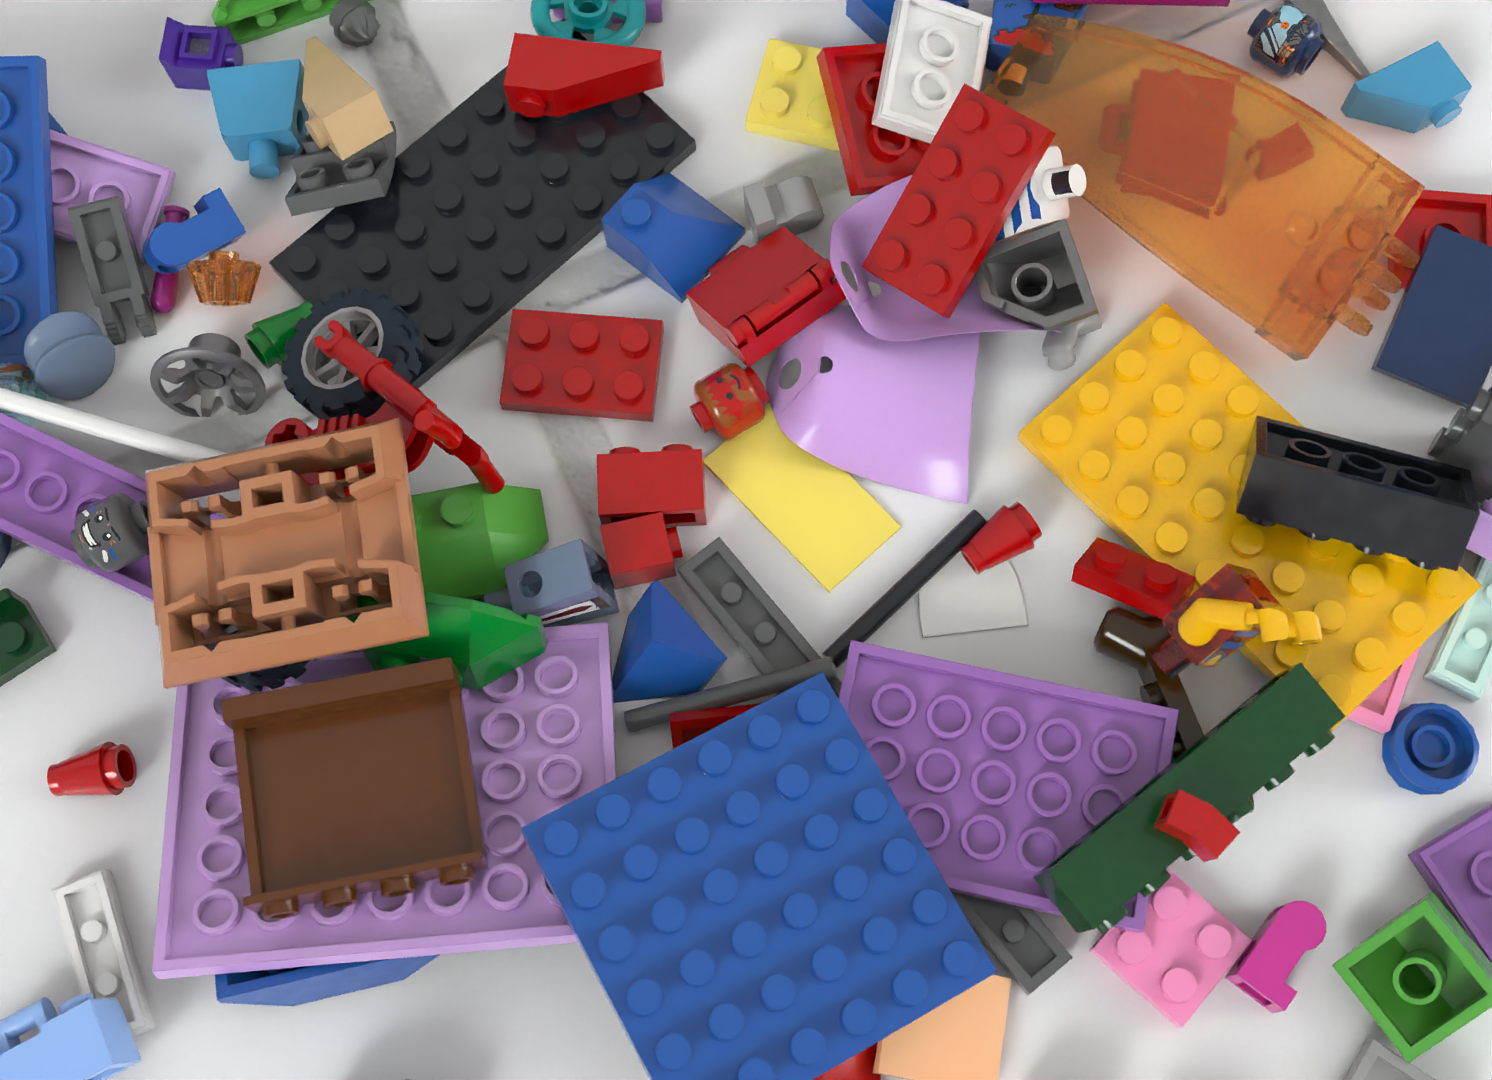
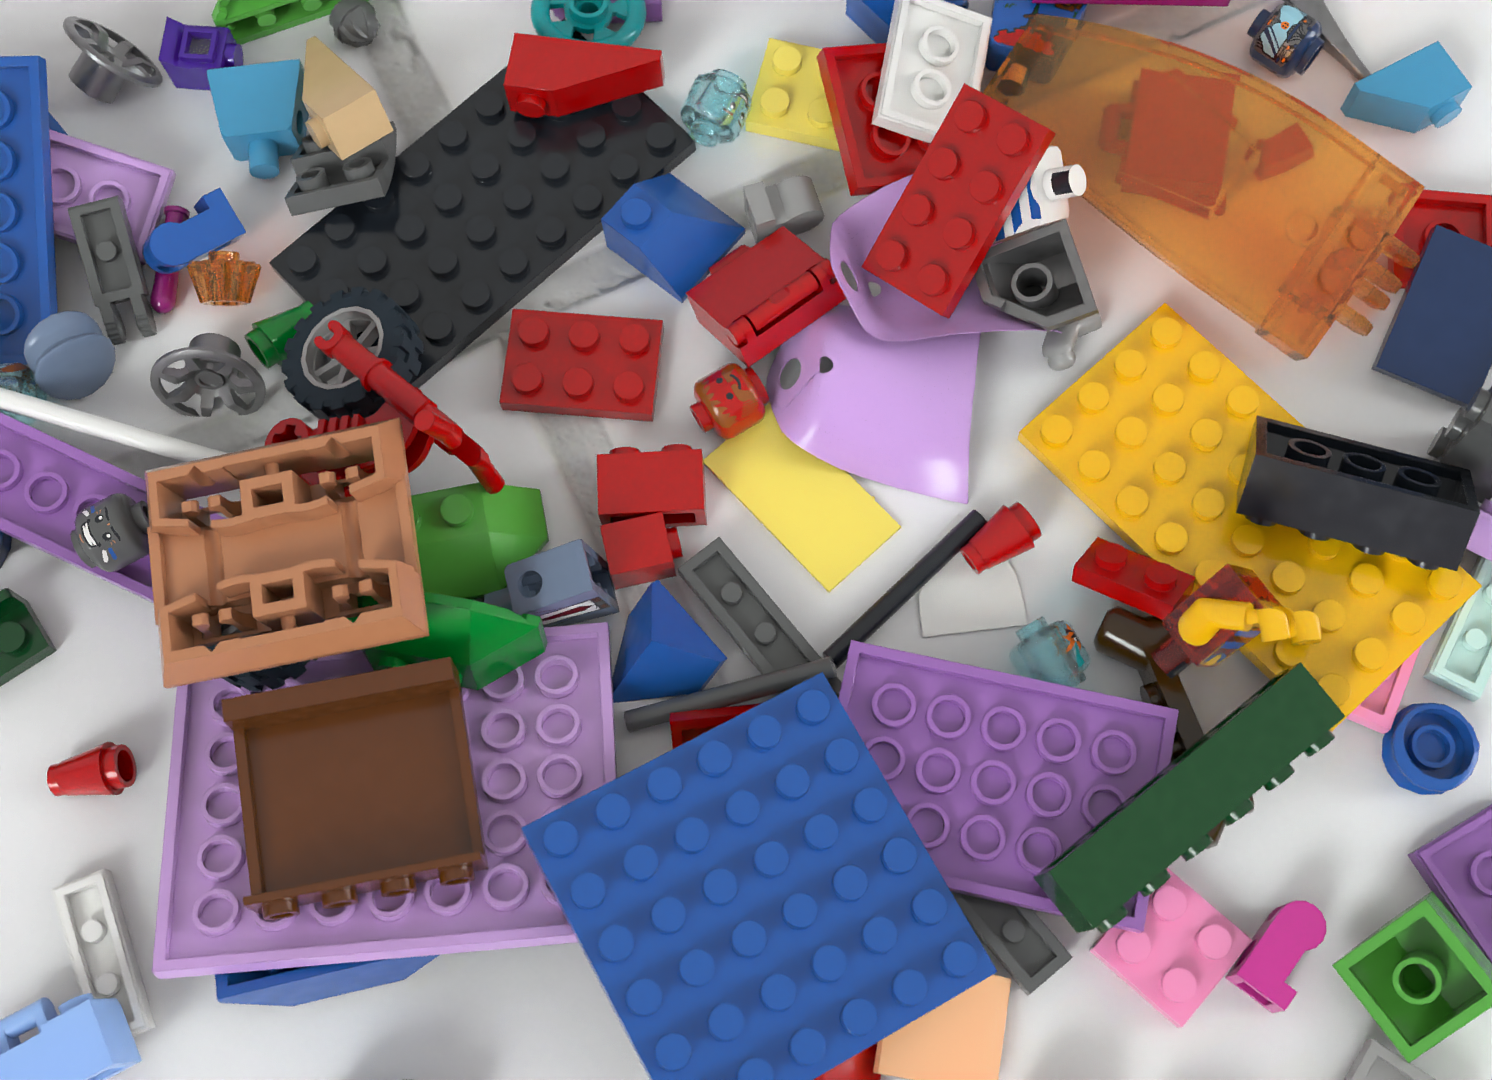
red piece [1154,789,1240,862] -> none
none -> flat silver wheel [63,16,162,103]
none -> clear light blue head [680,69,752,147]
none -> clear light blue head [1009,616,1091,687]

